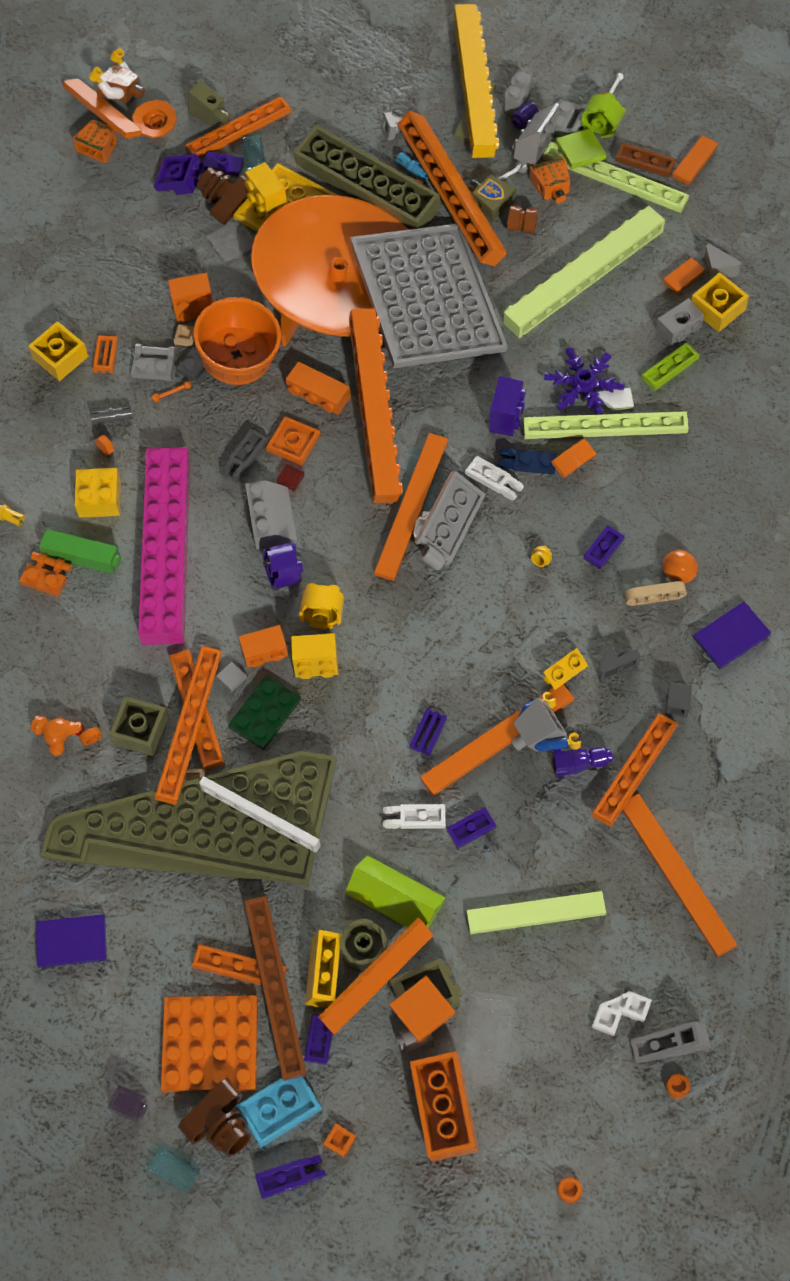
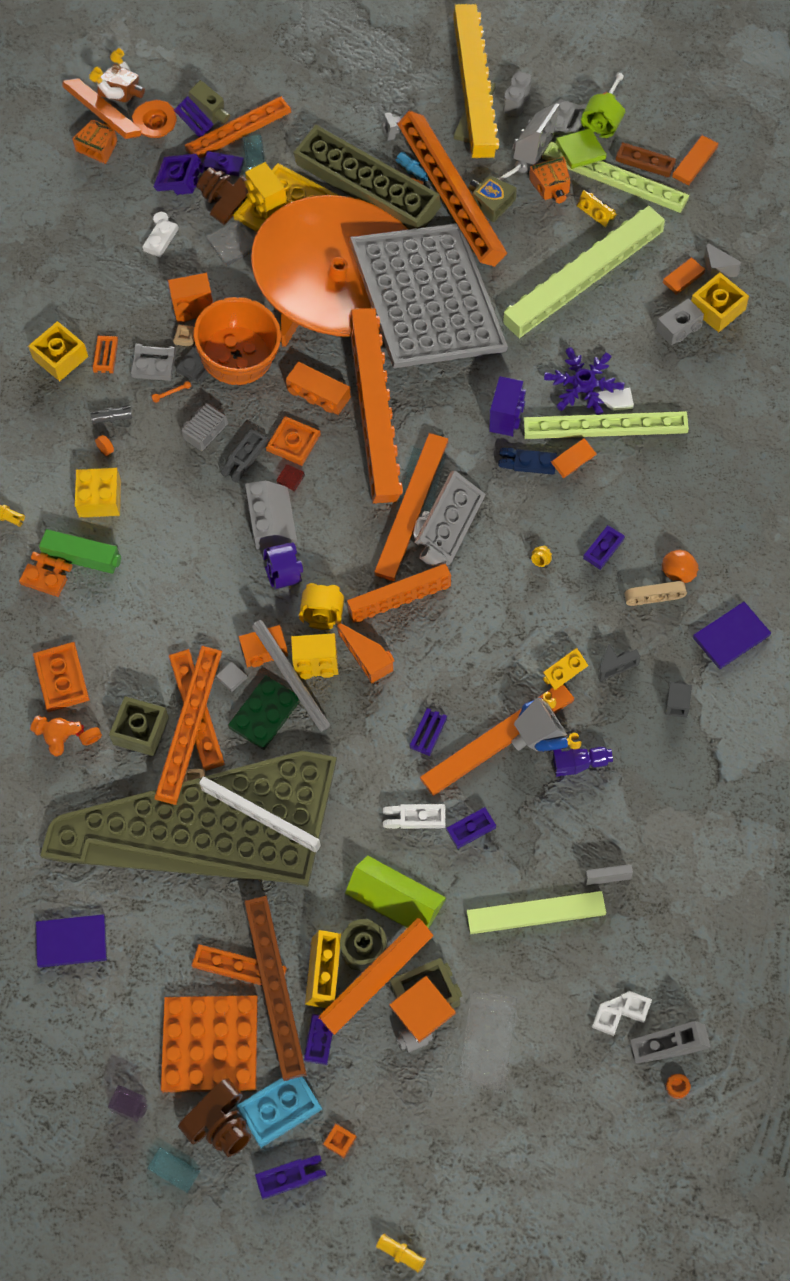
dark pink brick [138,447,191,645] -> none
orange brick [410,1051,479,1162] -> none
white hinge [465,456,524,501] -> none
dark orange wheel [507,205,538,234] -> none
dark purple brick [511,102,539,130] -> none
orange tile [557,1177,582,1204] -> none
orange tile [592,713,678,827] -> none
orange tile [623,794,737,958] -> none
lime tile [641,342,700,392] -> none
none -> orange tile [33,642,90,712]
none -> white hinge [142,212,178,258]
none -> dark purple tile [174,96,214,137]
none -> light grey brick [181,403,228,452]
none -> light grey axle [252,620,330,732]
none -> orange slope [337,623,395,684]
none -> orange piece [347,563,451,623]
none -> yellow pin [376,1233,426,1273]
none -> yellow hinge [577,190,617,227]
none -> light grey tile [585,864,633,885]

